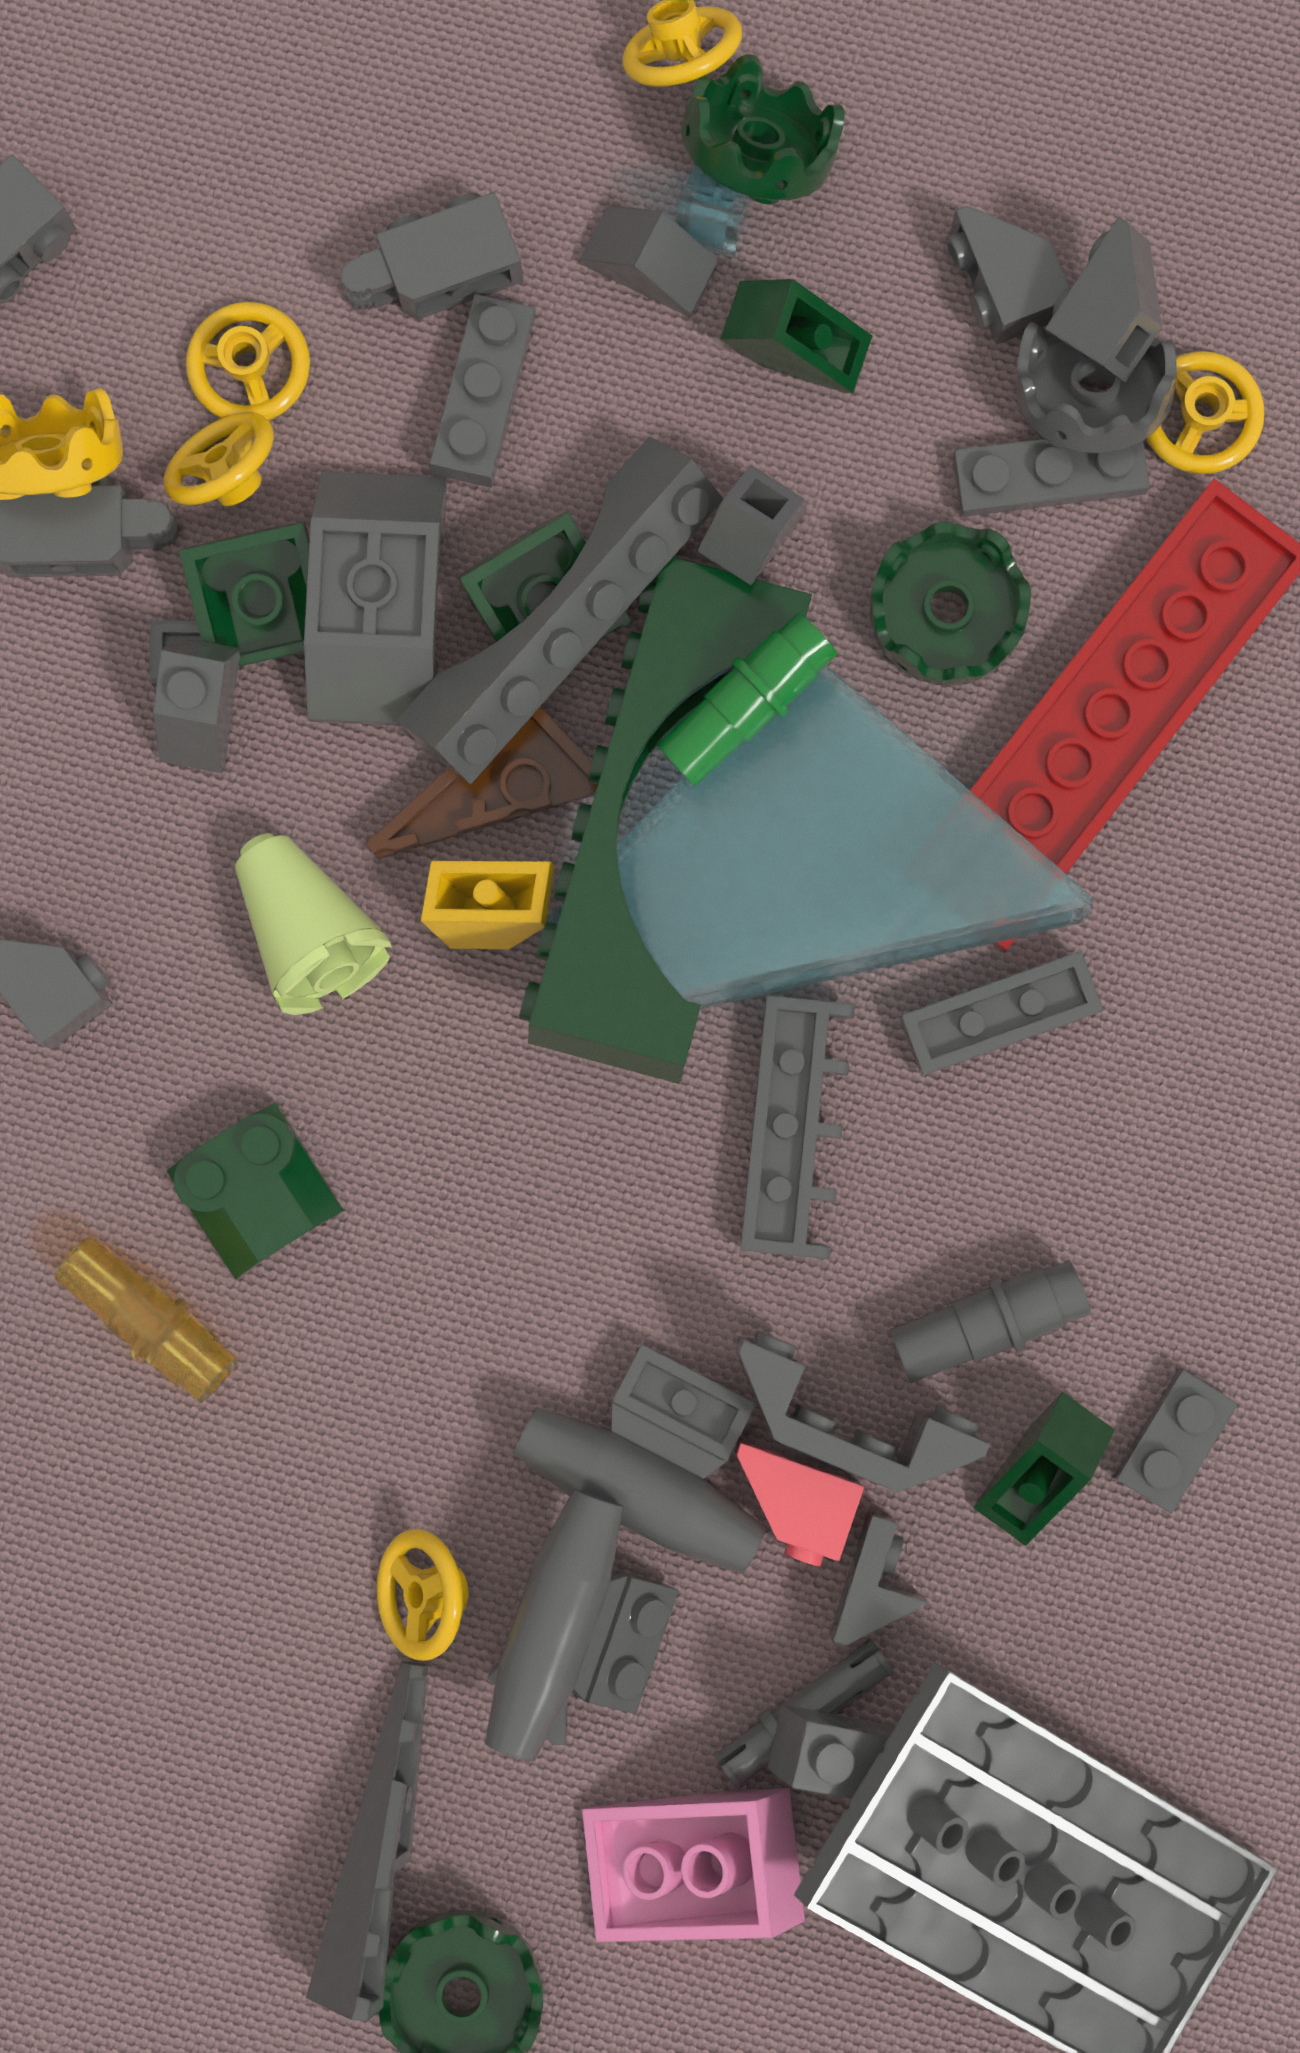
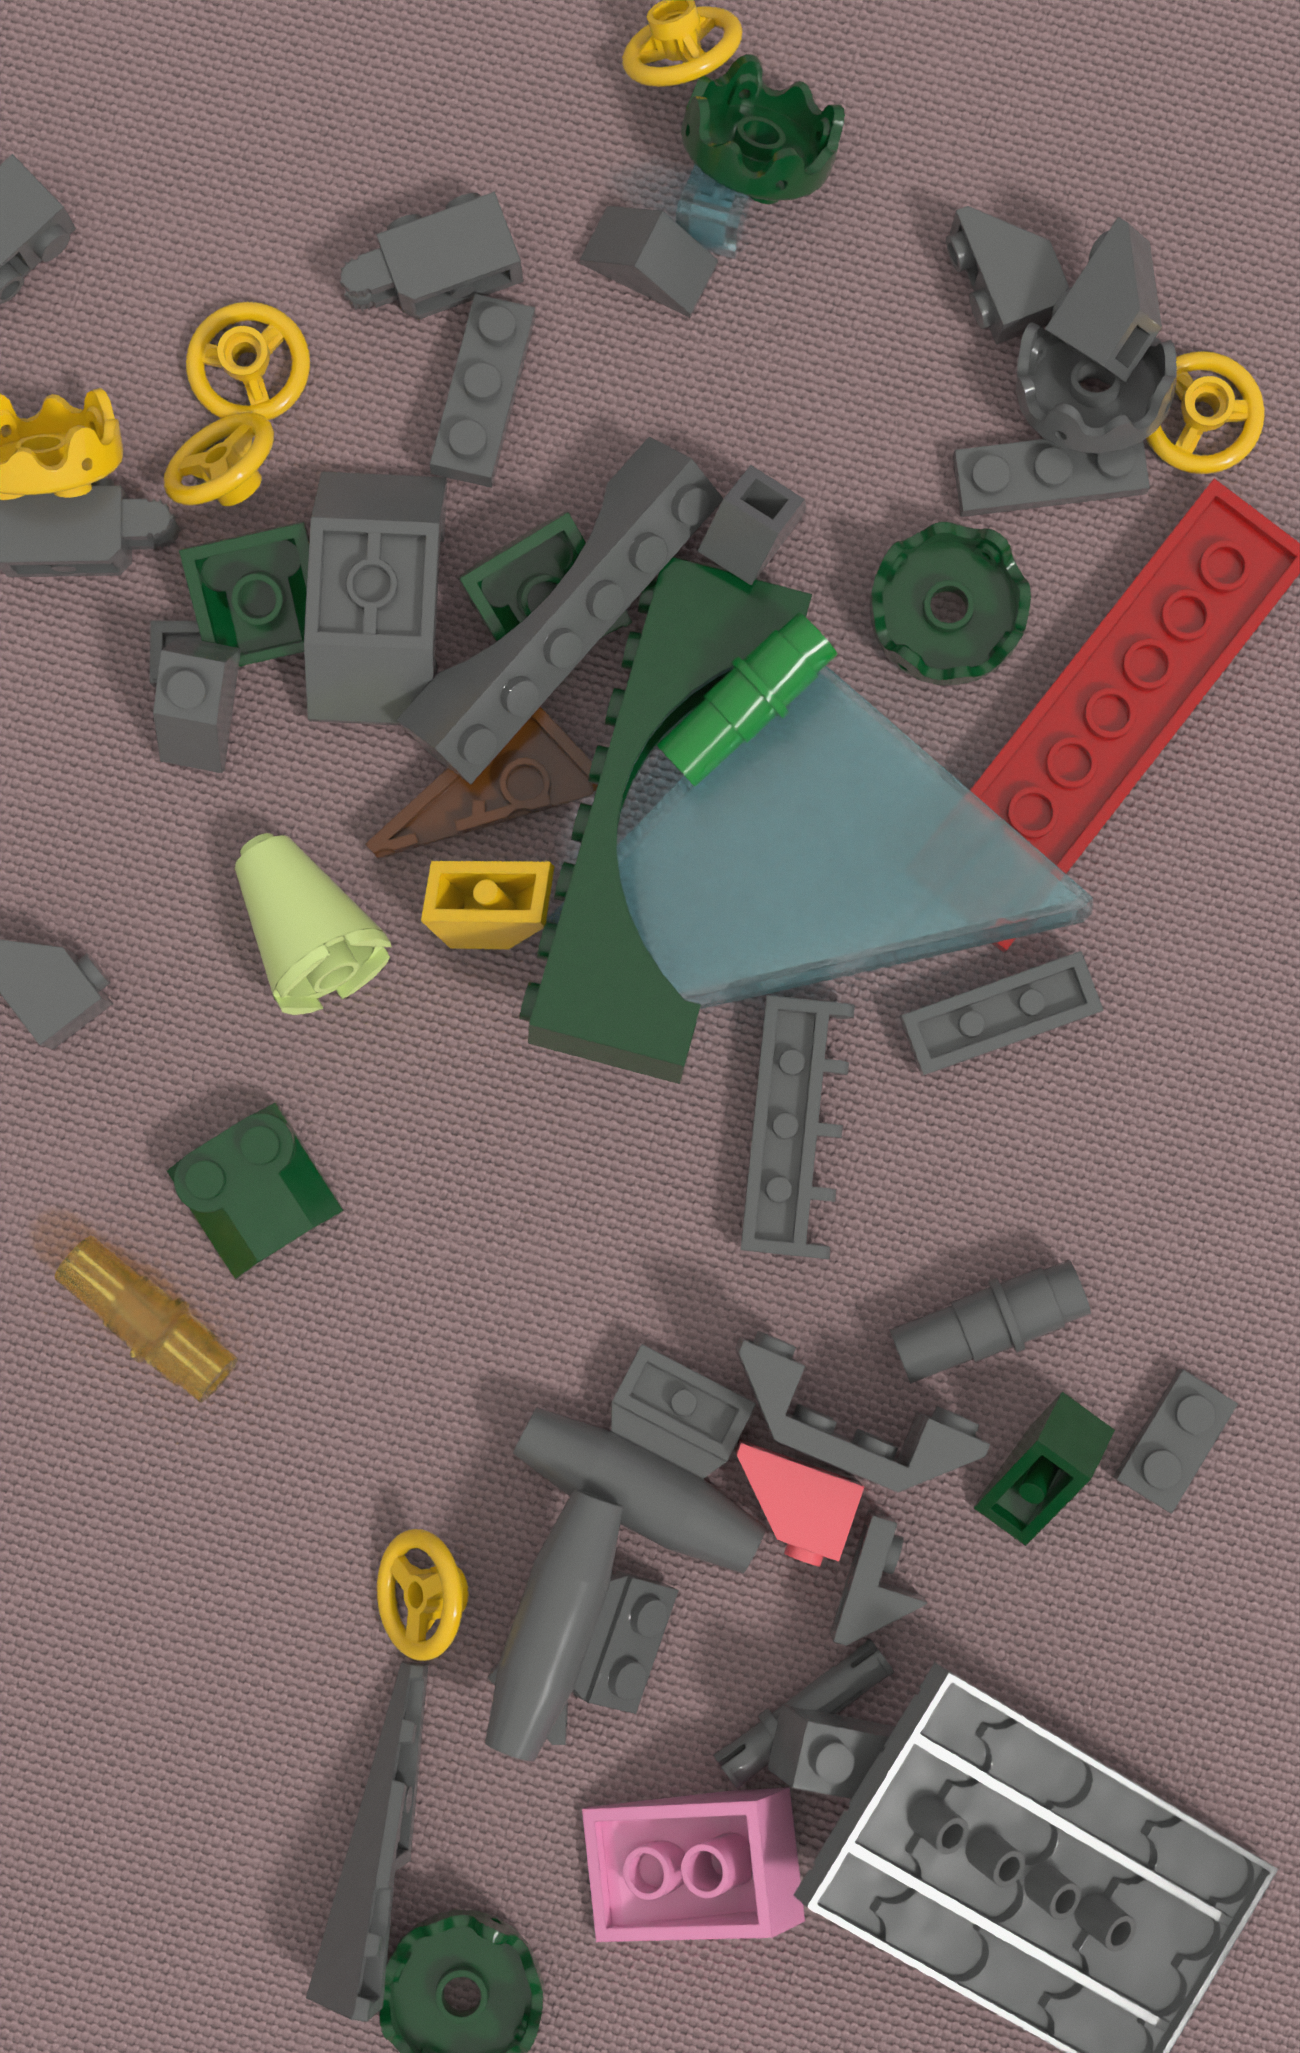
dark green slope [721,279,873,393] -> none

